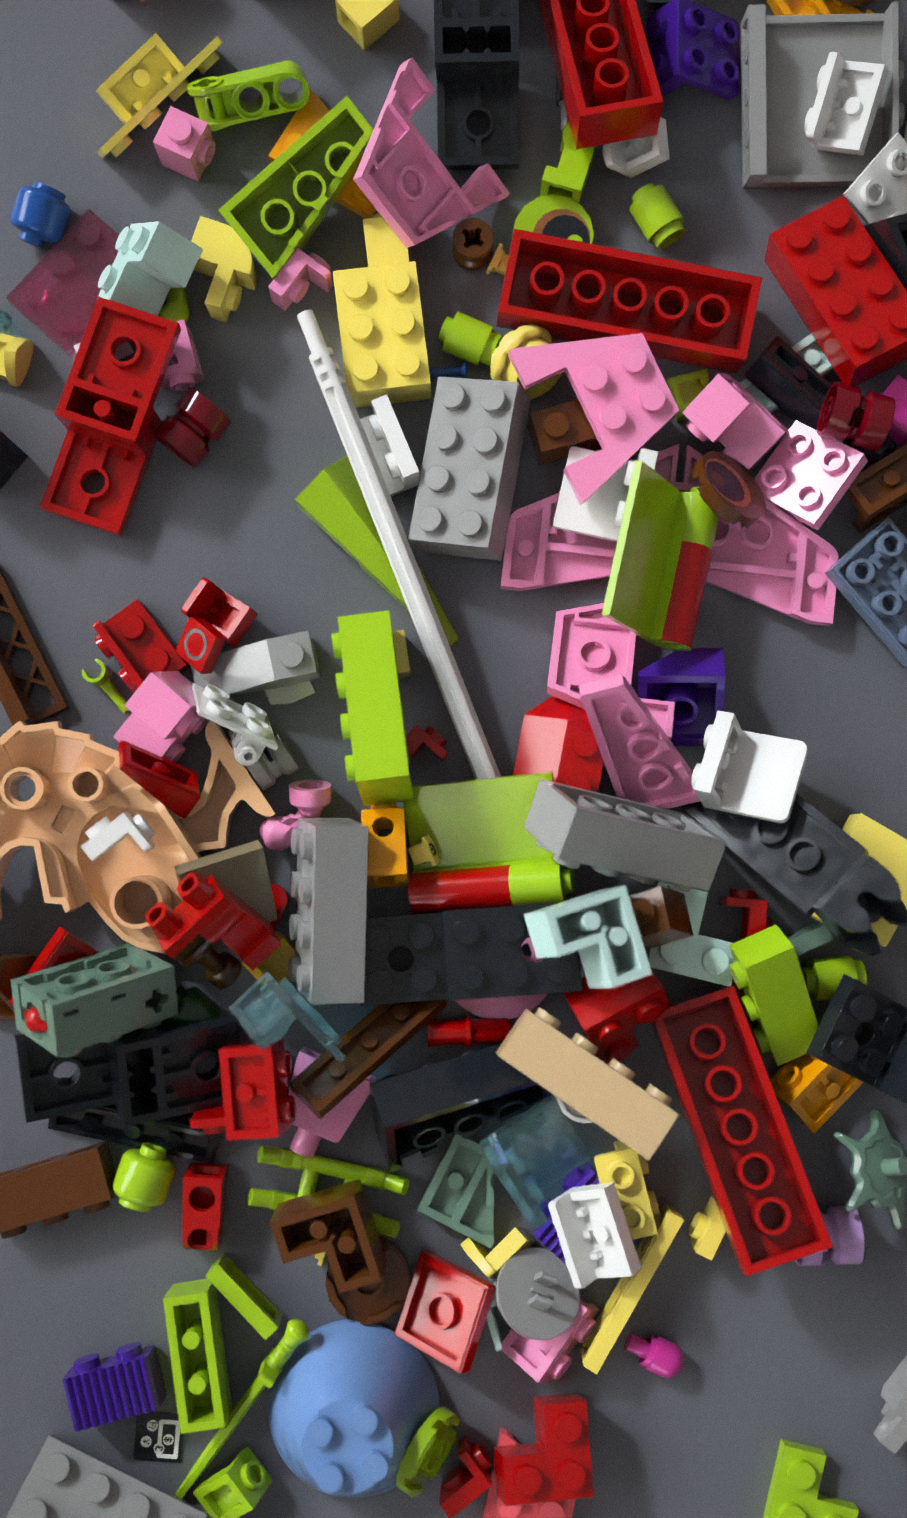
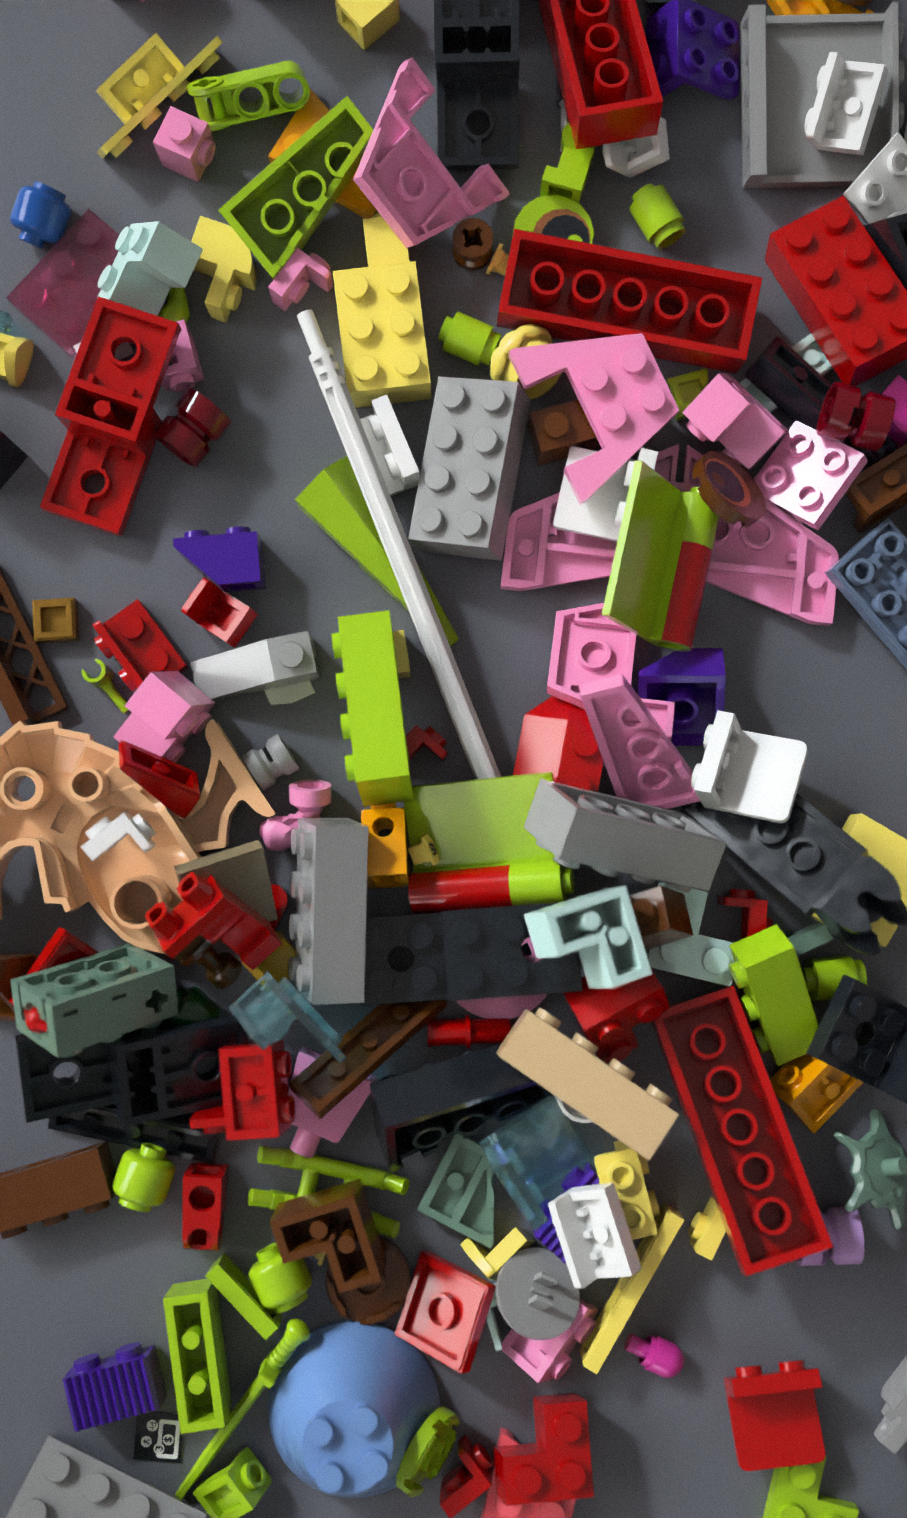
red tile [175,616,227,674] -> none
white hinge [192,683,278,766] -> none
blue piece [430,362,467,378] -> none
none -> pearl gold tile [32,597,79,643]
none -> dark purple slope [173,526,266,592]
none -> lime head [248,1242,313,1313]
none -> red bracket [723,1360,826,1471]

